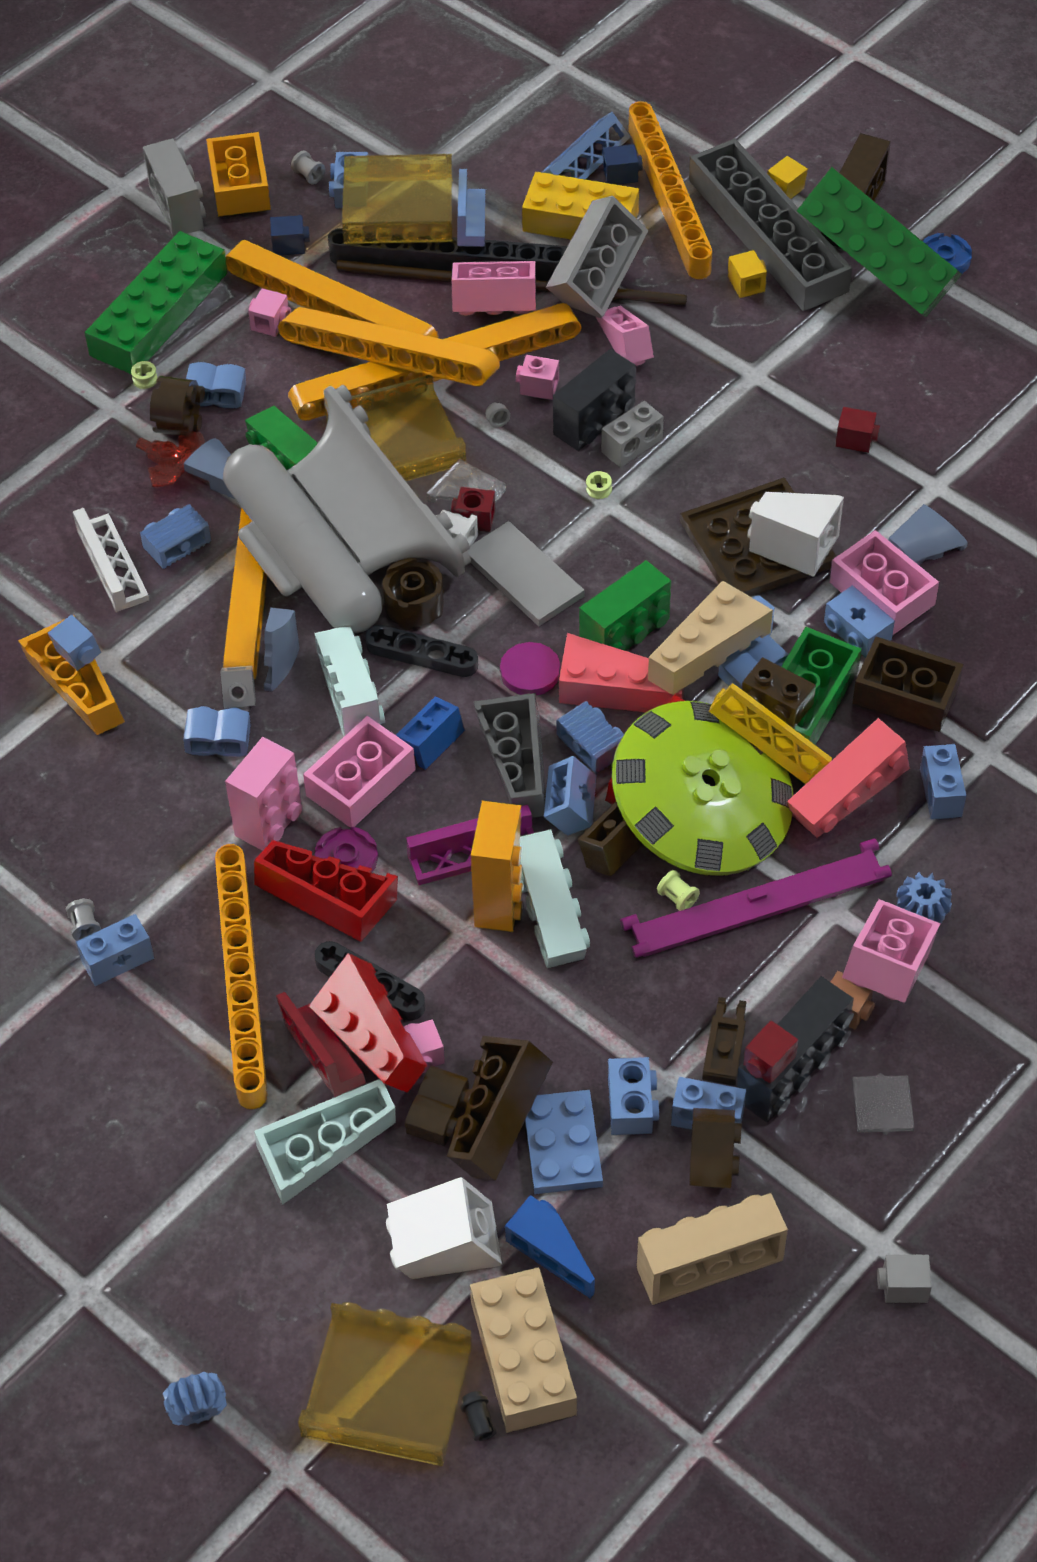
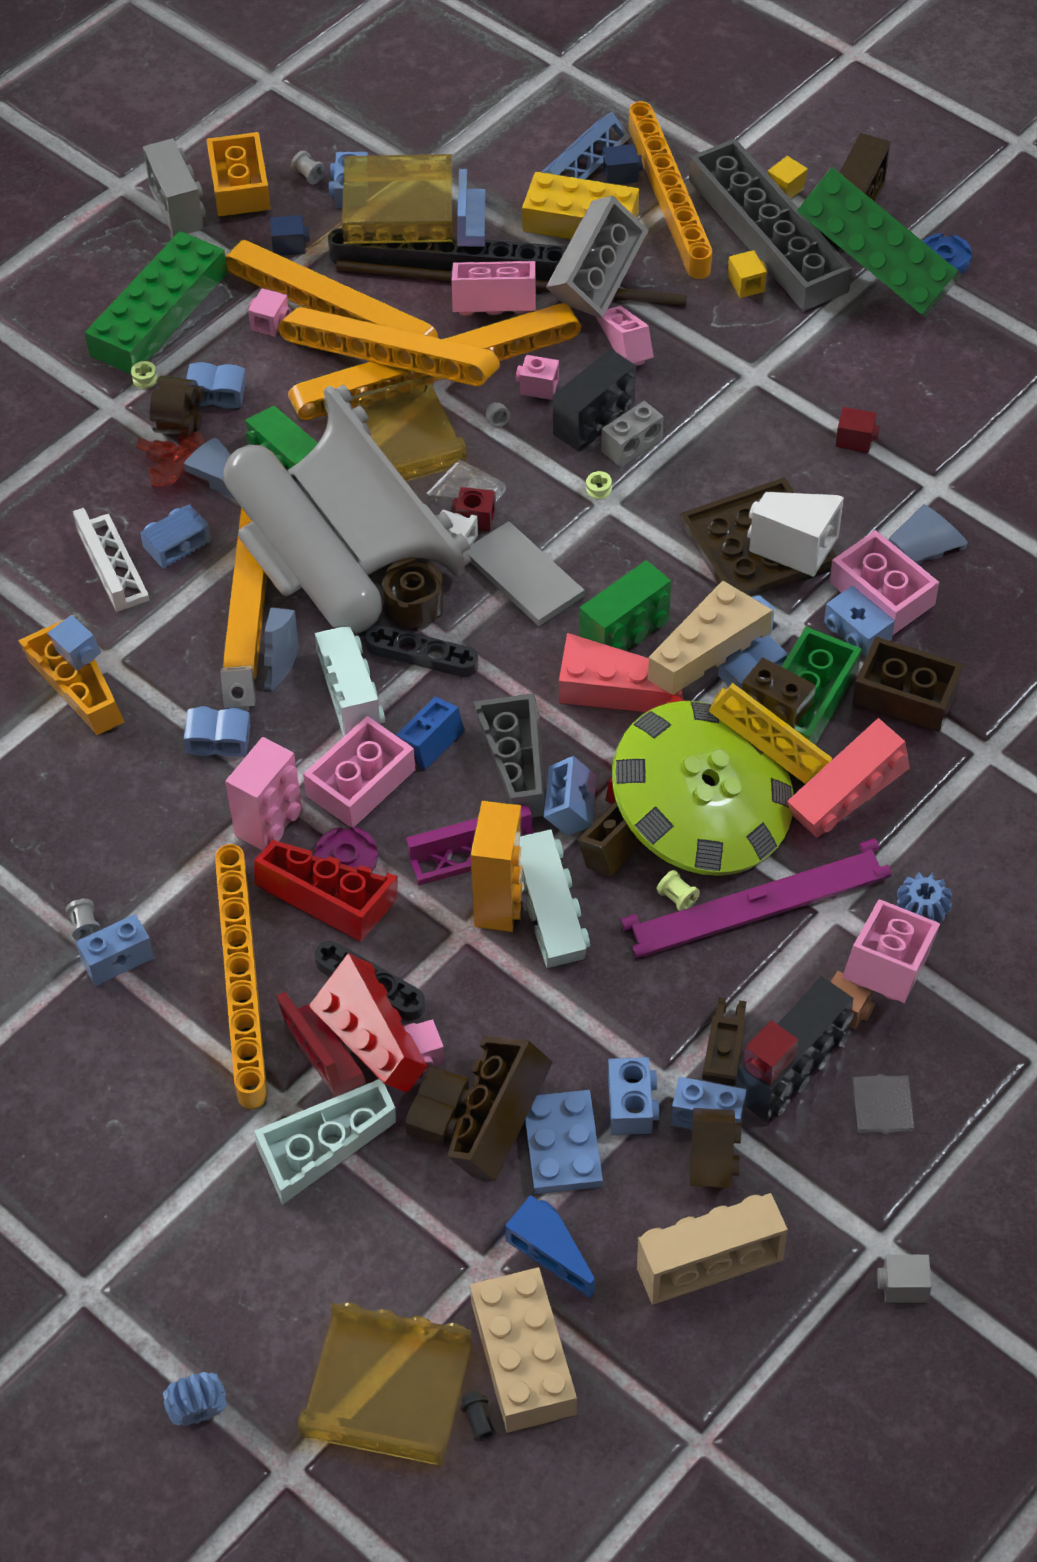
white slope [386,1177,502,1279] -> none
magenta tile [500,642,560,695] -> none
medium blue brick [556,701,624,774] -> none
medium blue brick [920,744,966,819] -> none

